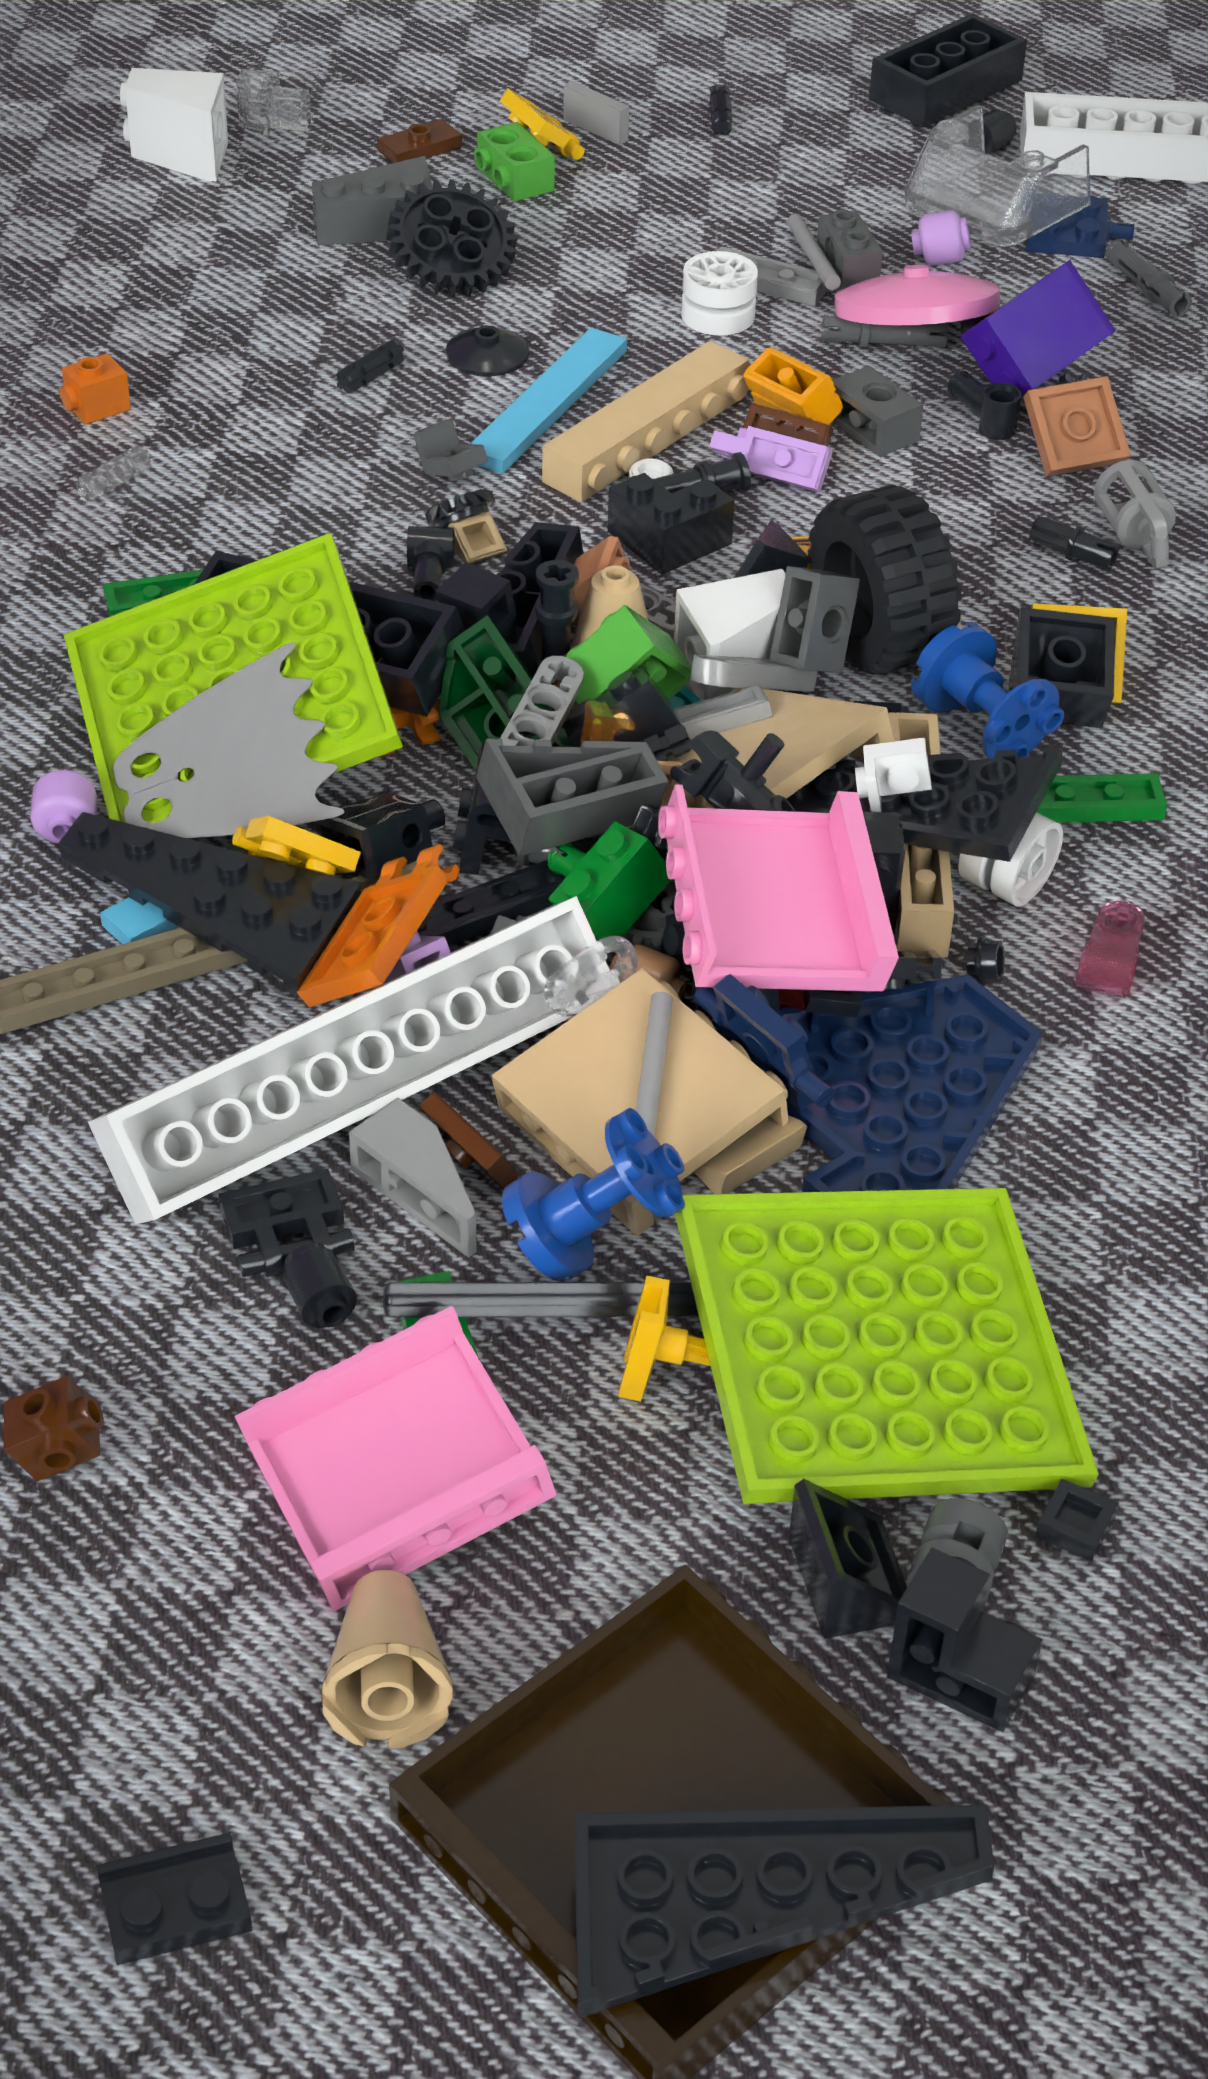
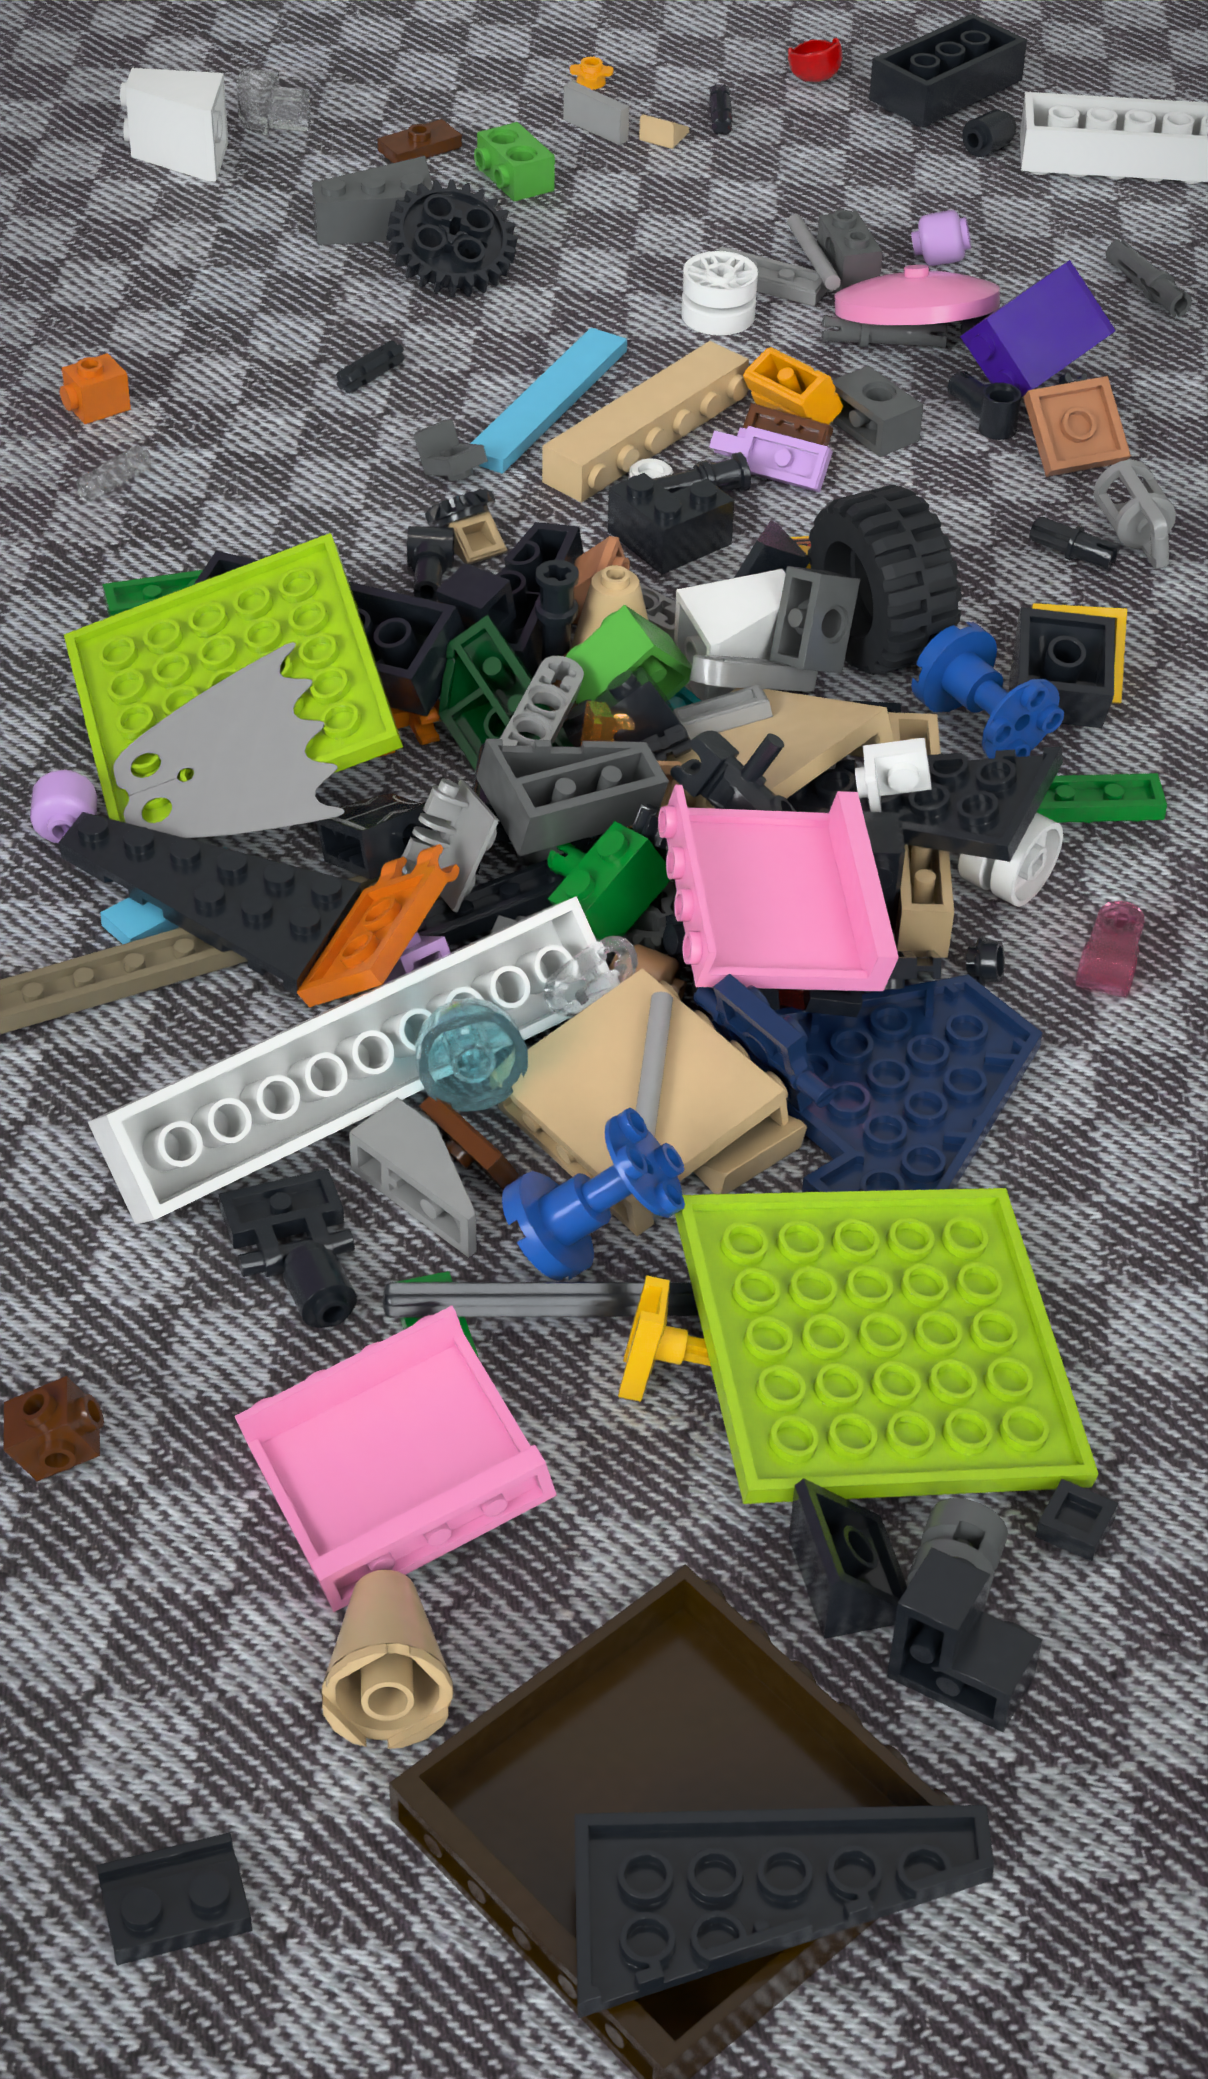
yellow plate [232,816,361,876] -> none
black dish [446,325,529,376] -> none
yellow plate [500,88,585,160] -> none
clear windscreen [904,105,1091,246] -> none
dark blue plate [999,191,1135,258] -> none
none -> light grey hinge [401,779,499,912]
none -> clear light blue cylinder [415,997,528,1112]
none -> light orange plate [569,57,613,89]
none -> tan slope [639,114,689,149]
none -> red hair [788,38,843,83]

